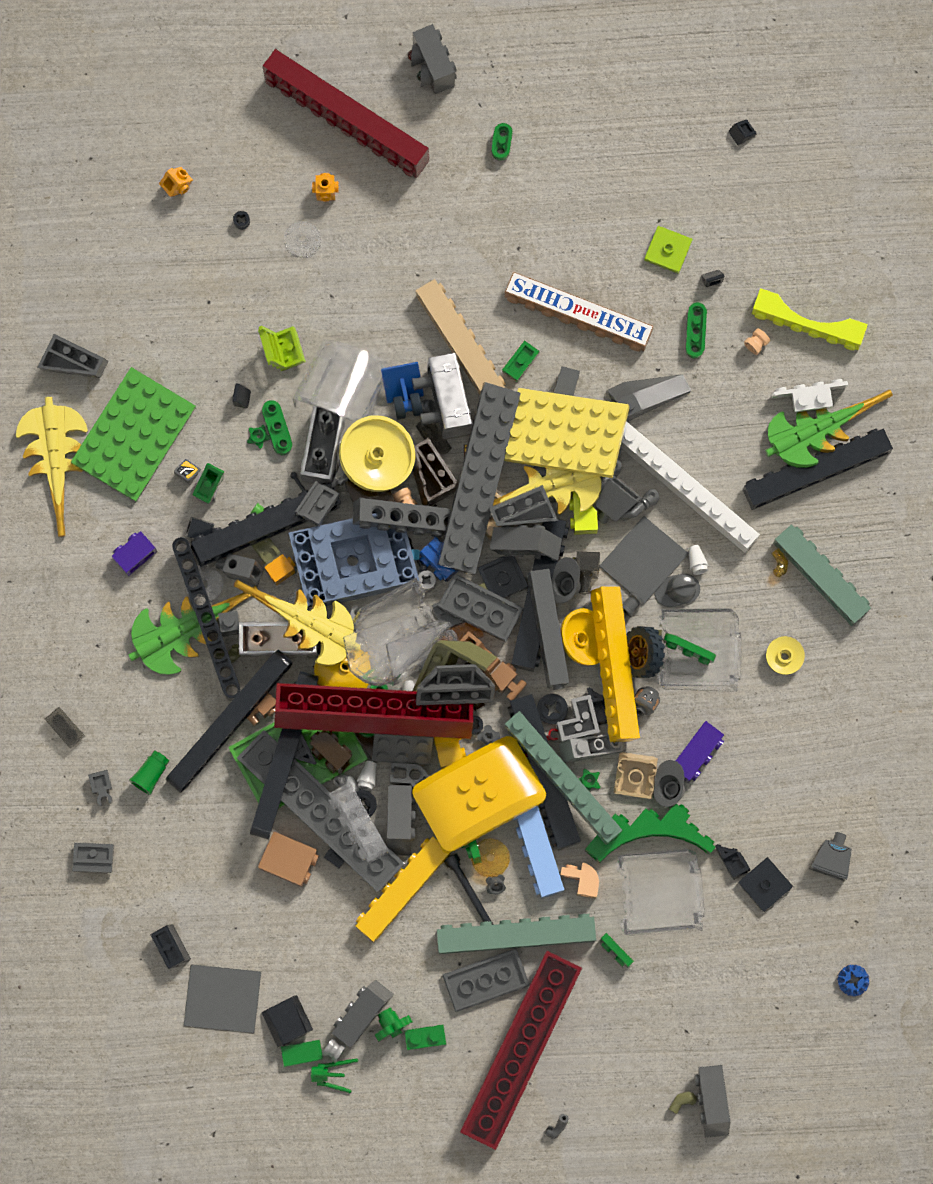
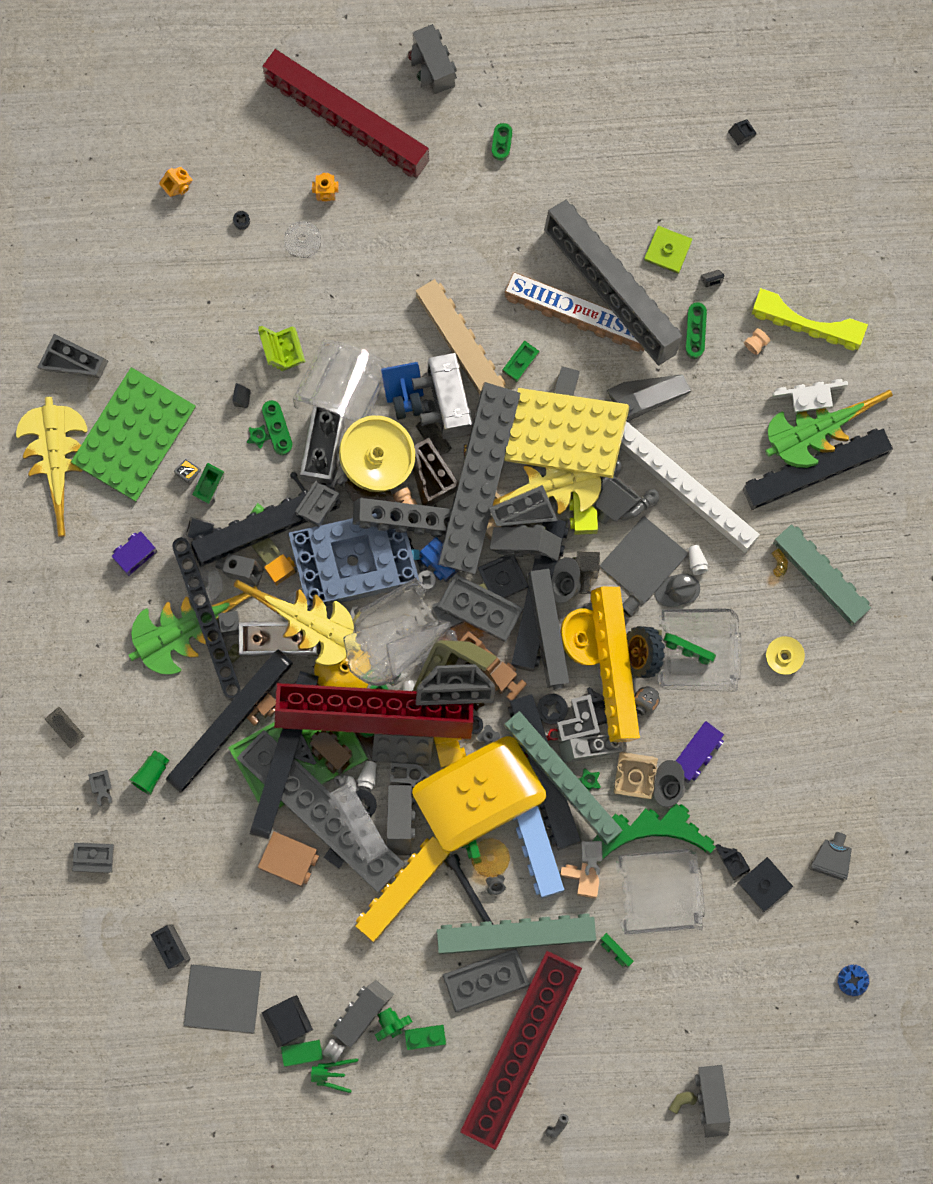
none -> dark grey brick [544,200,682,366]
none -> dark grey plate [582,841,603,875]

